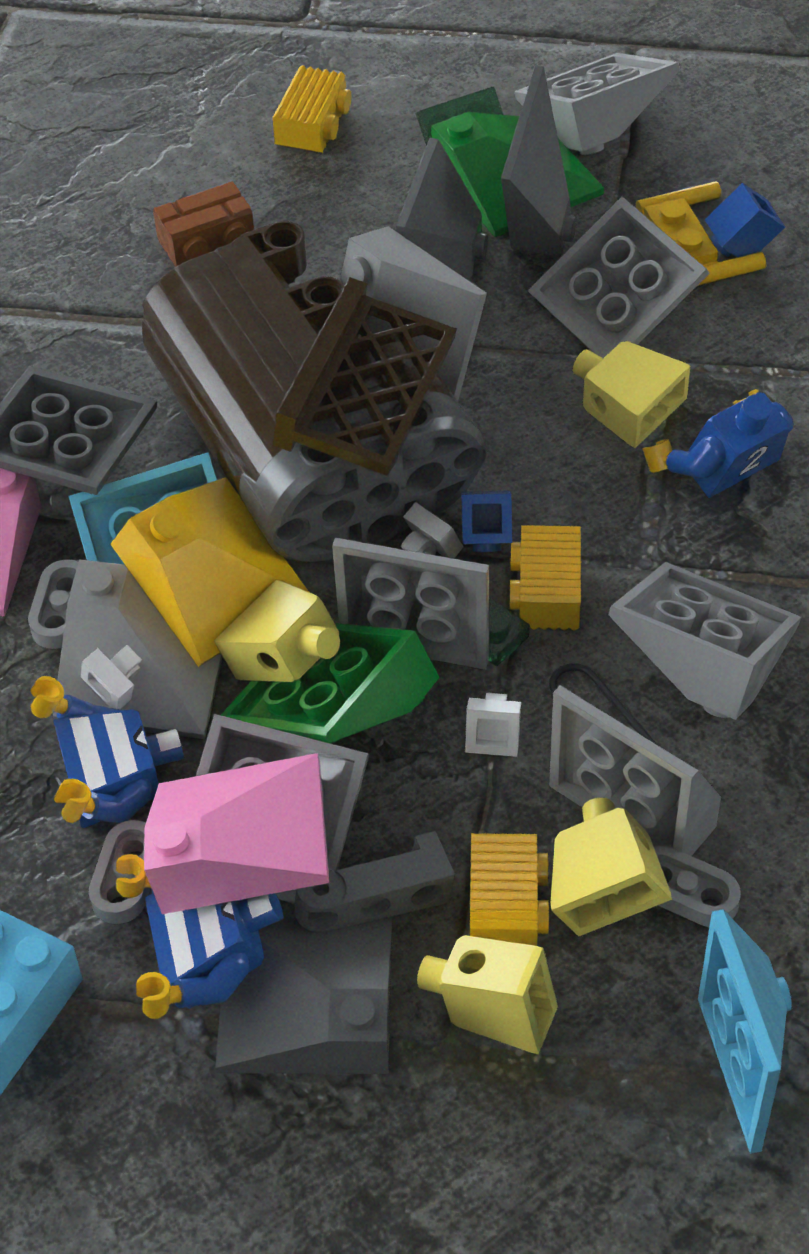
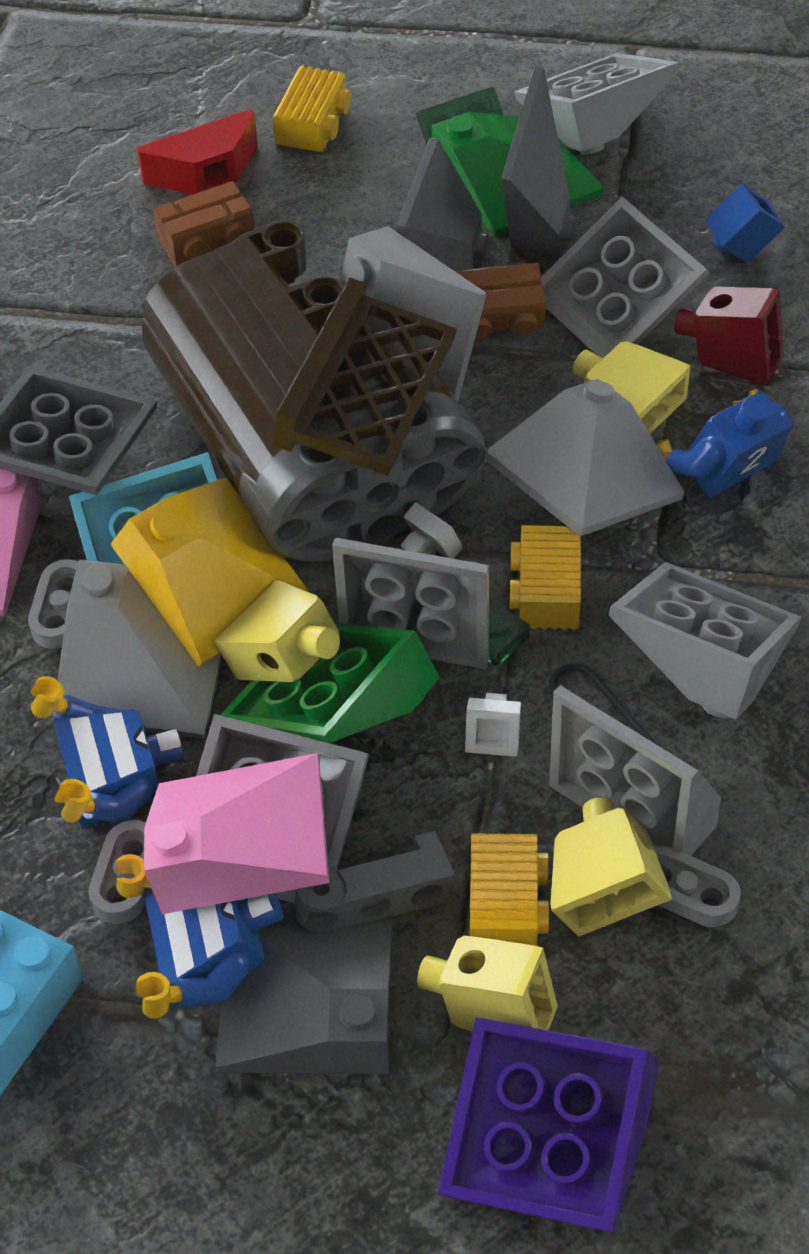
white tile [80,645,142,710] -> none
blue brick [461,490,512,552] -> none
yellow plate [636,181,766,286] -> none
medium azure slope [698,909,792,1154] -> none
none -> red slope [136,109,258,195]
none -> dark purple slope [438,1017,660,1233]
none -> dark orange brick [455,262,546,340]
none -> light grey slope [486,379,685,536]
none -> dark red torso [674,287,784,386]

